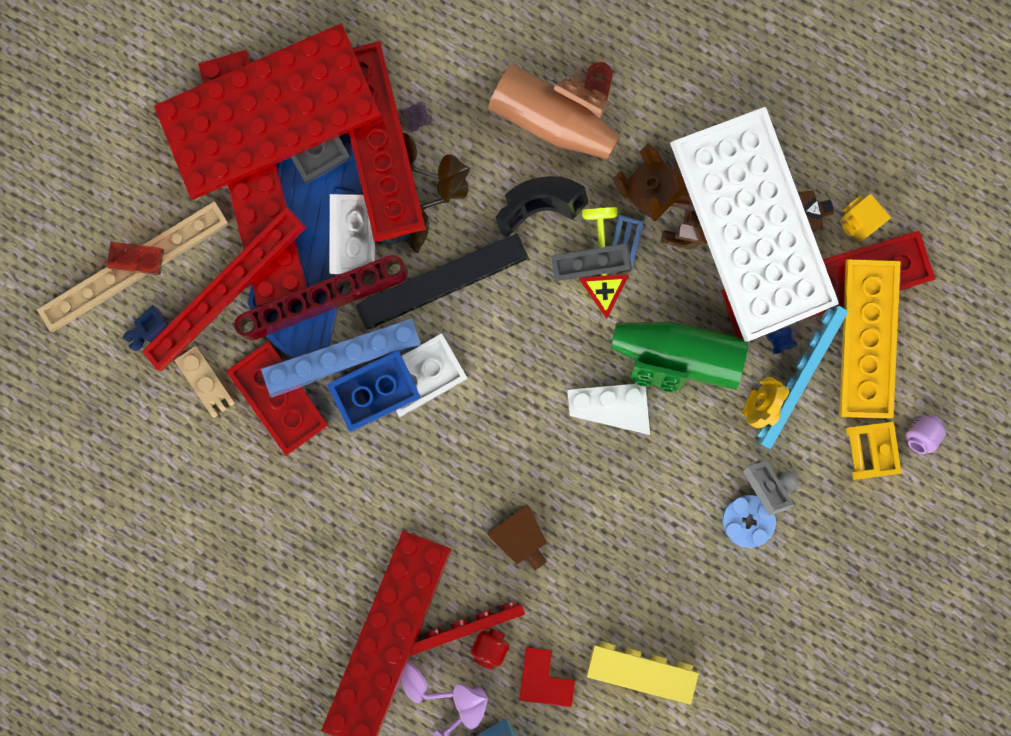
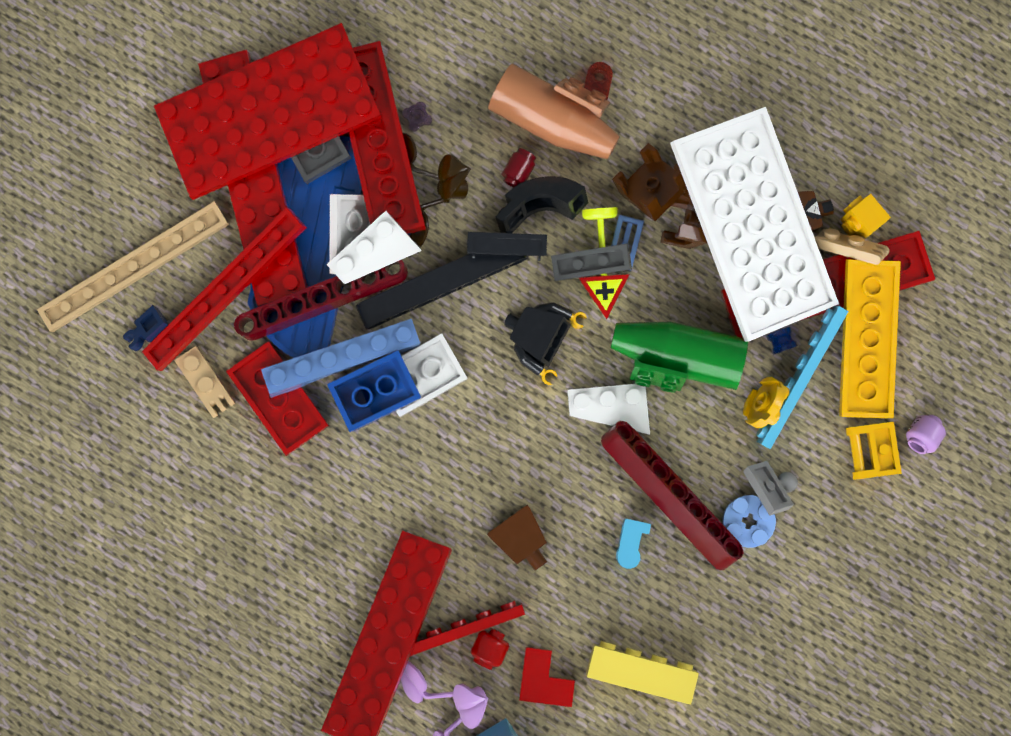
clear red plate [107,242,164,275] -> none
none -> white wing [327,211,422,284]
none -> black container [467,232,547,261]
none -> dark red brick [501,148,536,188]
none -> black torso [505,302,587,385]
none -> dark red beam [601,421,744,570]
none -> medium azure leg [616,518,651,569]
none -> tan hinge [815,228,890,265]

